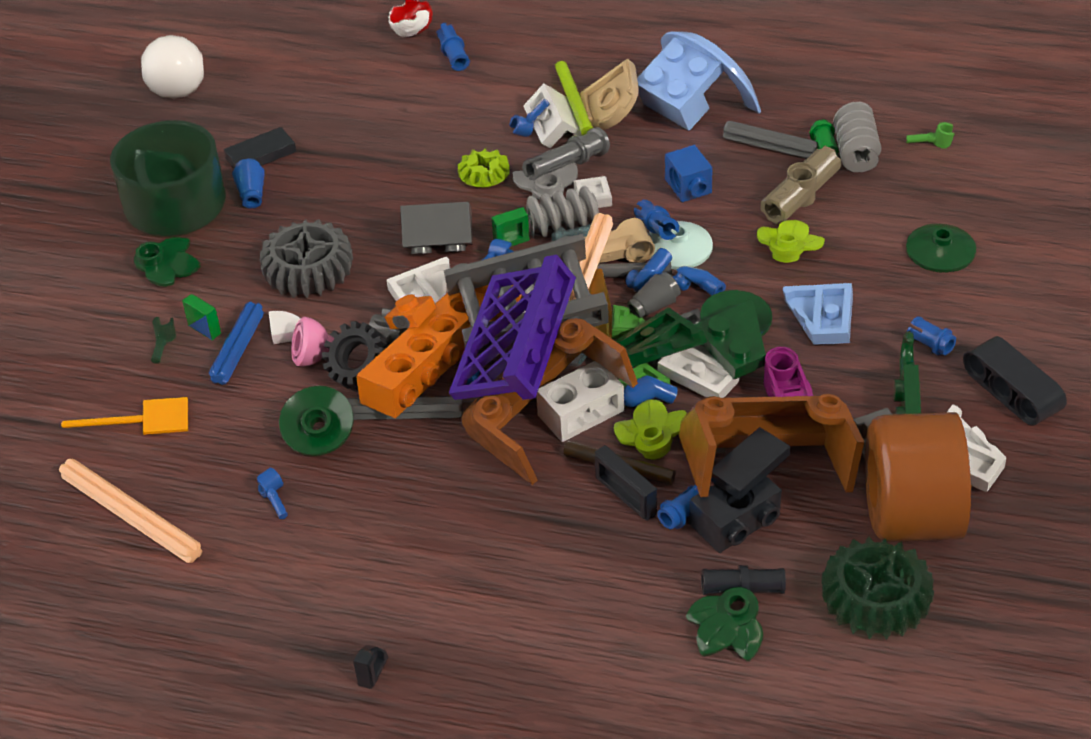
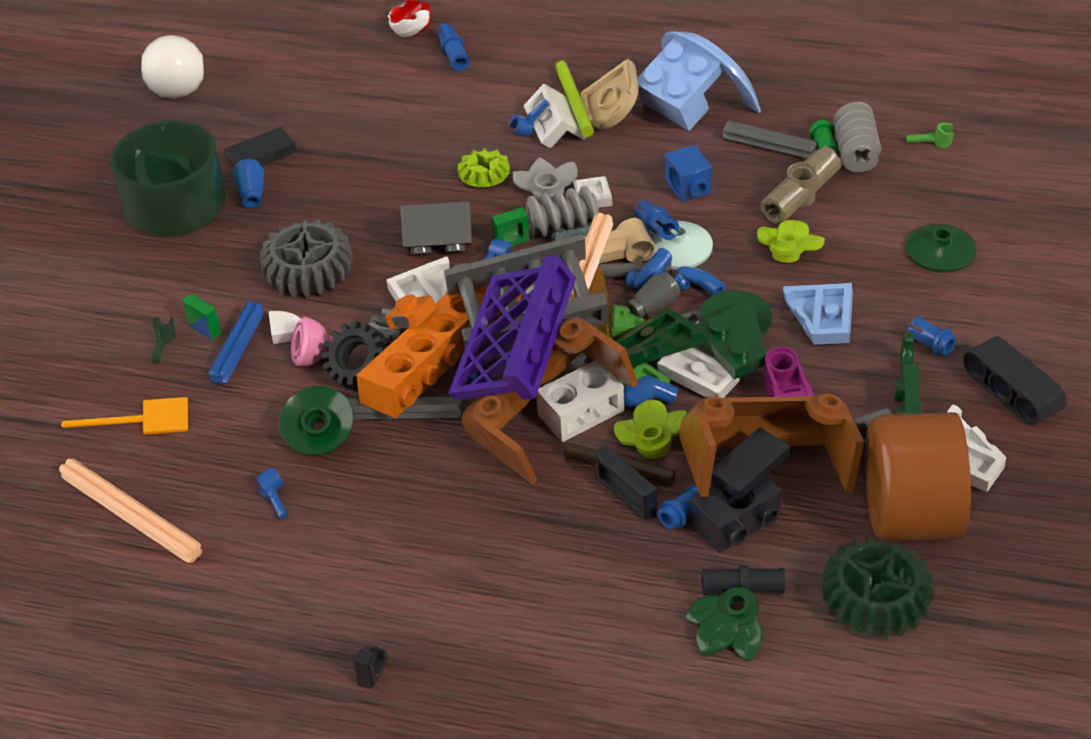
dark green plate [134,237,201,287] -> none
dark grey pin [522,127,610,180] -> none

